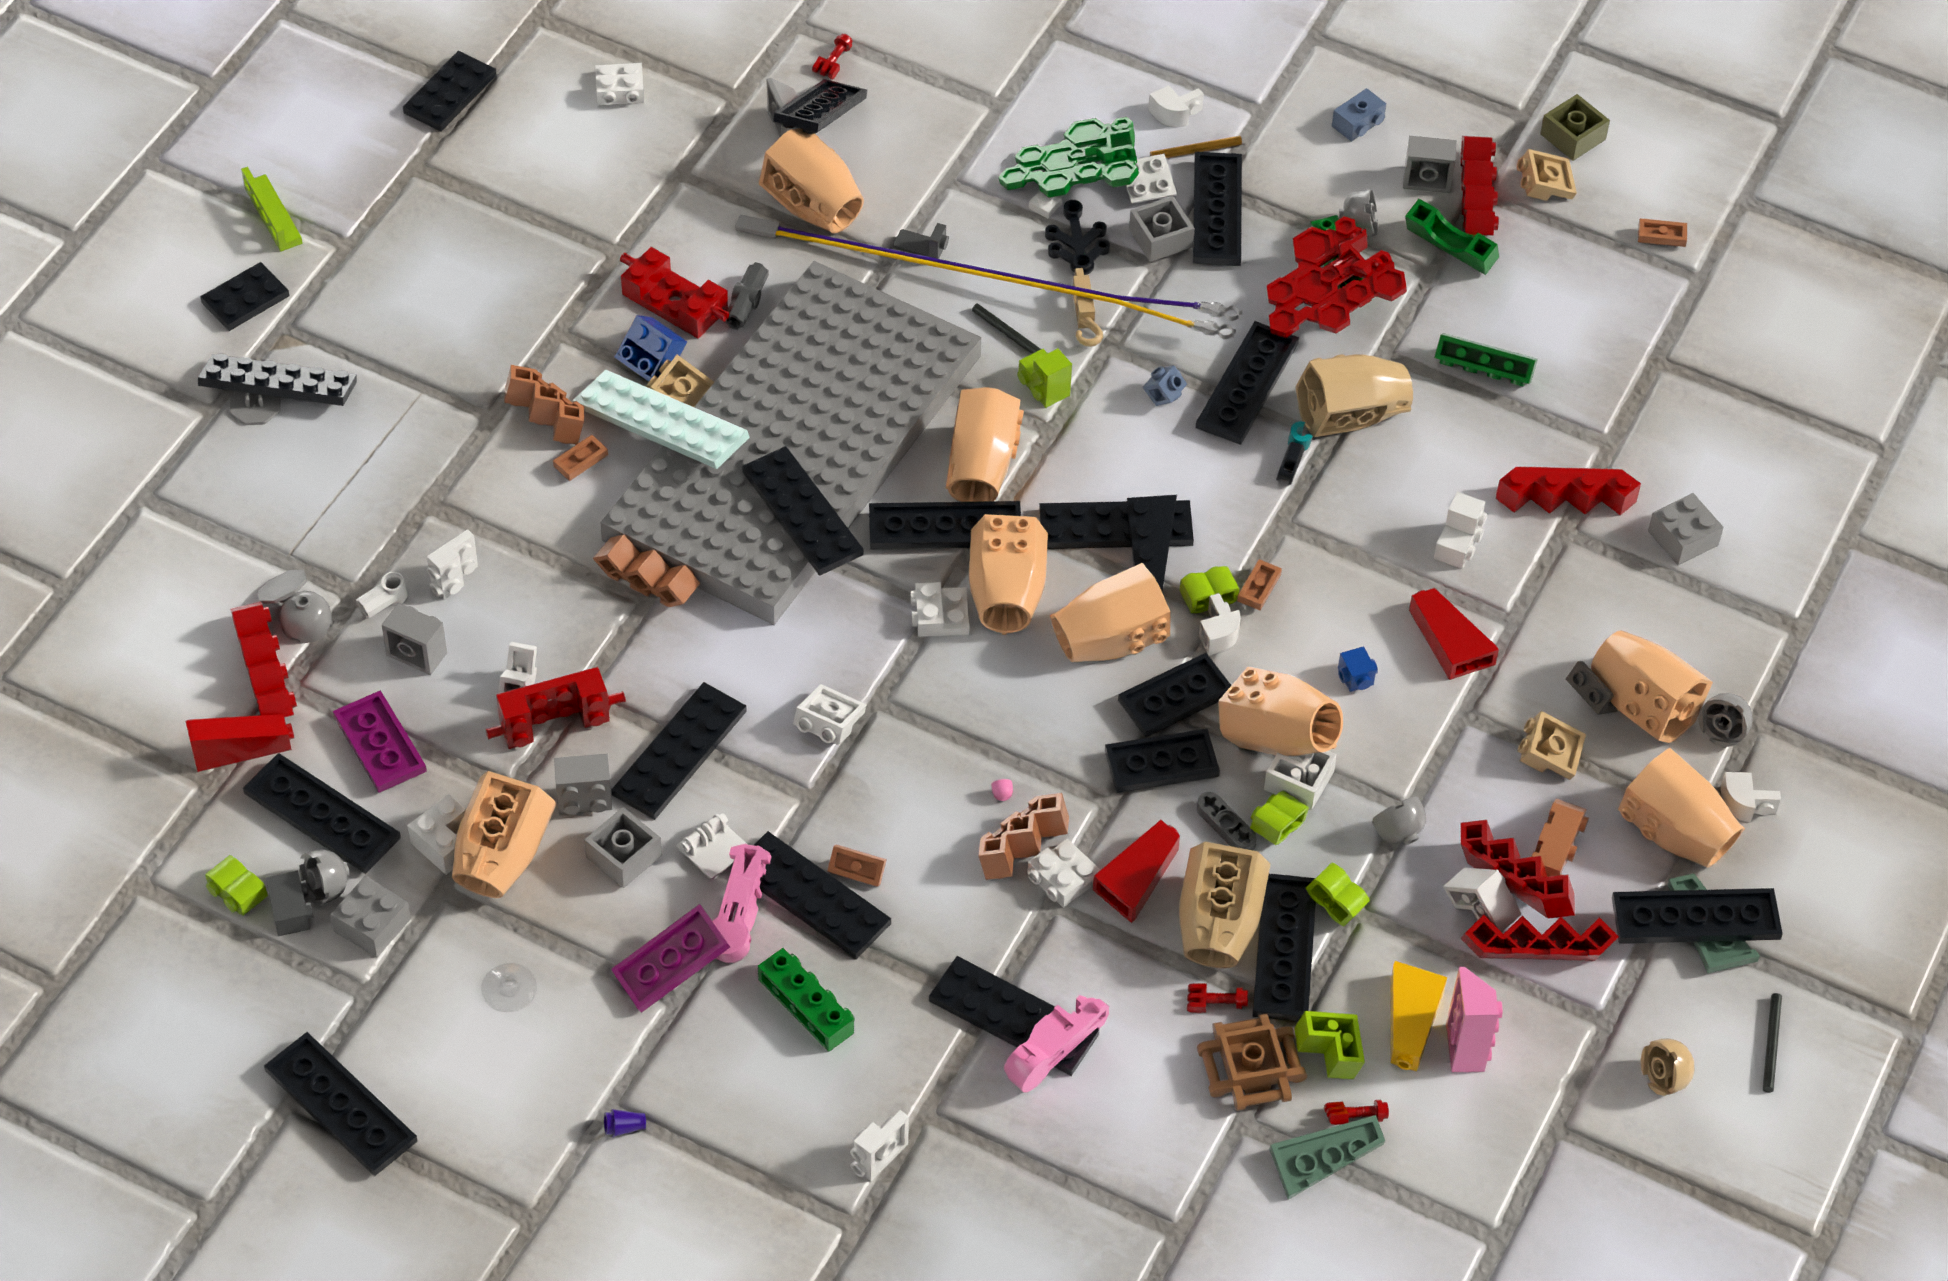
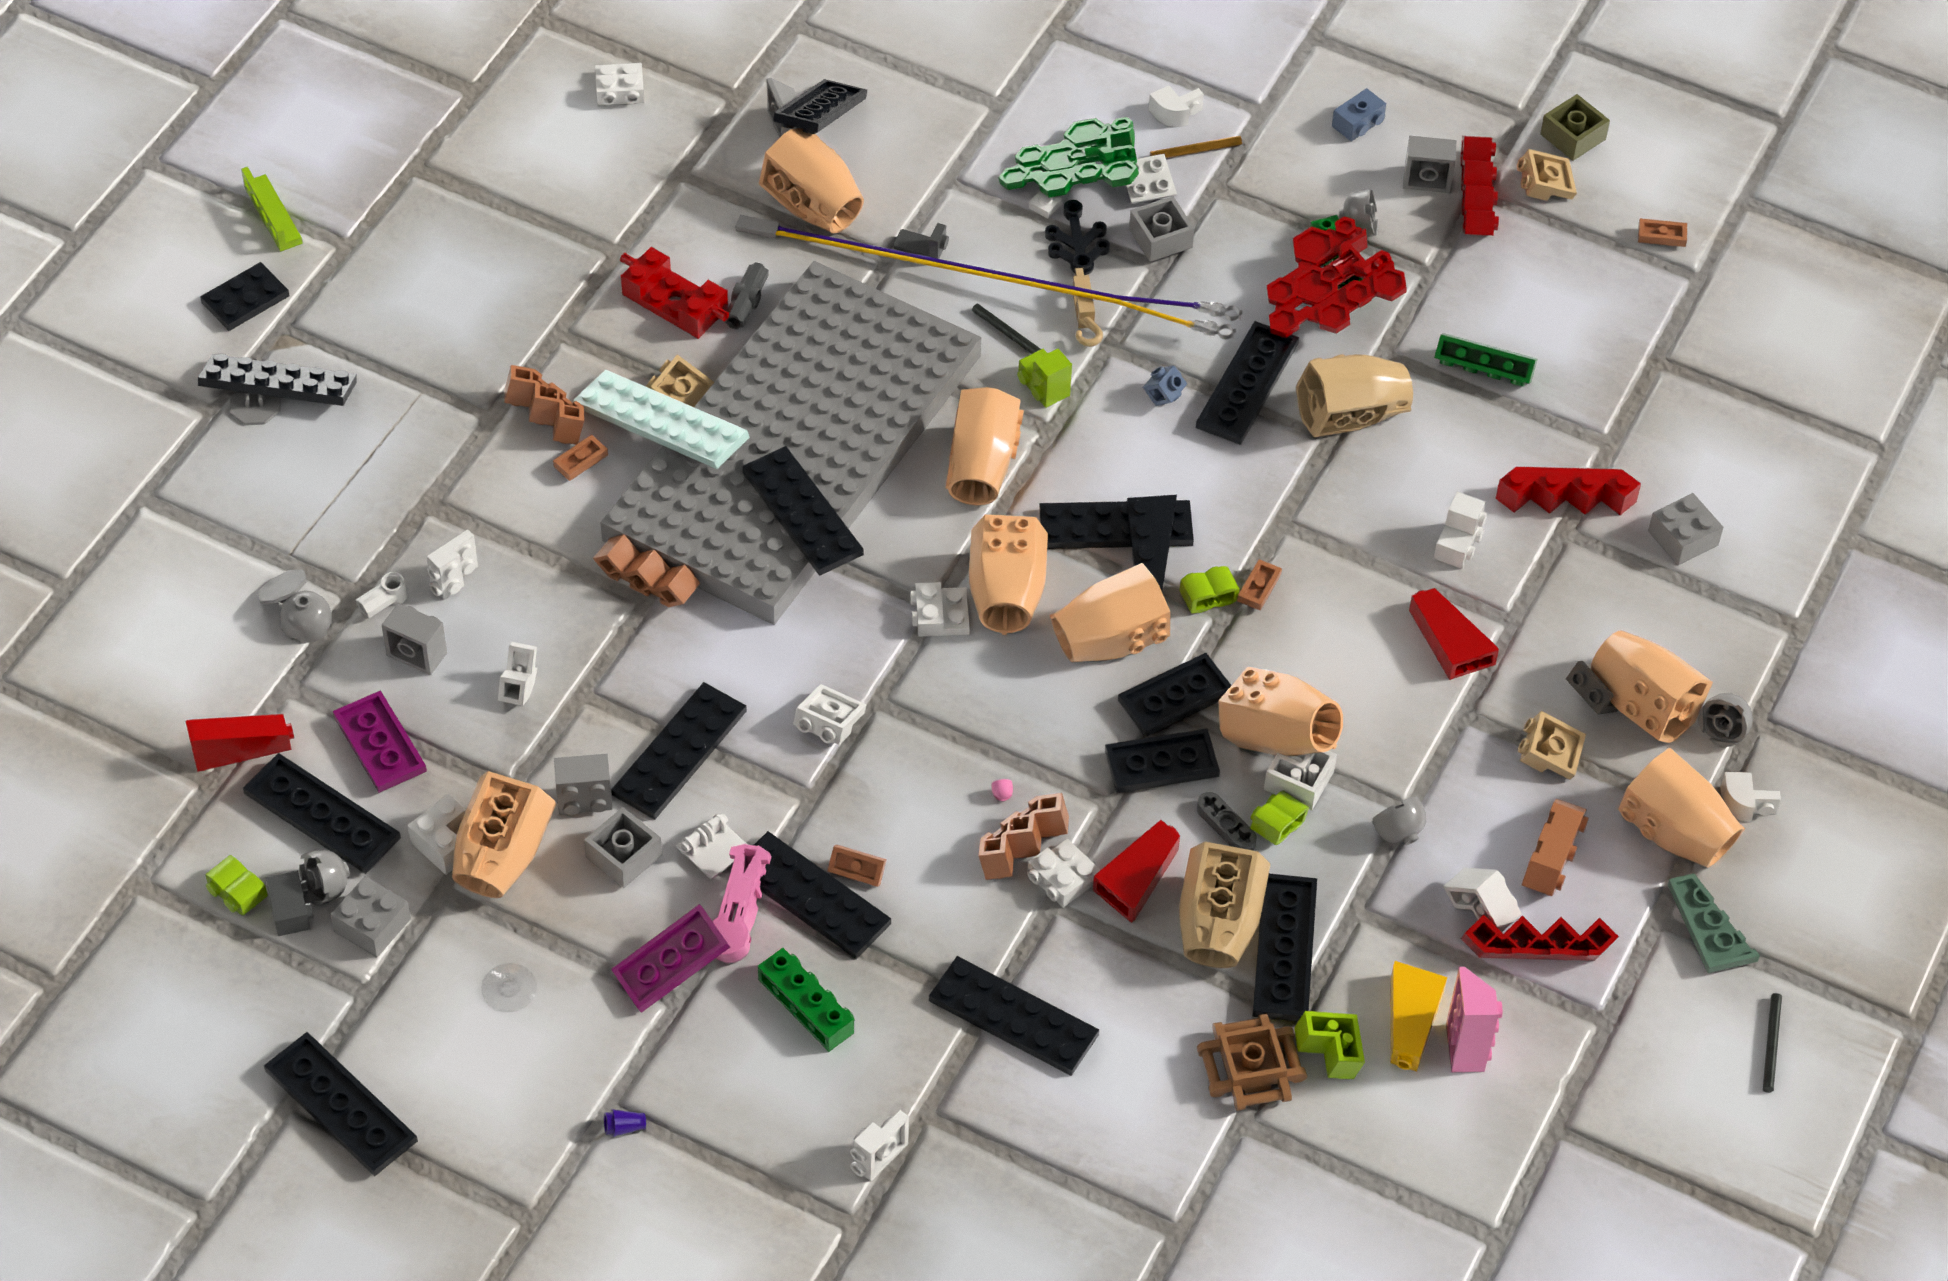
red brick [230,601,297,718] -> none
black plate [403,50,497,132] -> none
red brick [485,667,626,749] -> none
blue slope [614,315,687,382] -> none
red hinge [812,34,853,80] -> none
black plate [869,501,1021,549] -> none
bright pink piece [1004,995,1109,1093] -> none
red hinge [1187,983,1248,1013] -> none
black plate [1193,152,1242,266] -> none
white brick [1199,593,1241,655] -> none
sand green wing [1269,1115,1385,1200] -> none
black piece [1276,421,1313,485] -> none
lime brick [1306,862,1370,927] -> none
red hinge [1324,1099,1389,1125] -> none
blue brick [1338,646,1378,692] -> none
green arch [1405,199,1499,275] -> none
red brick [1461,820,1575,919] -> none
black plate [1612,888,1783,944] -> none
tan cylinder [1641,1038,1695,1096] -> none

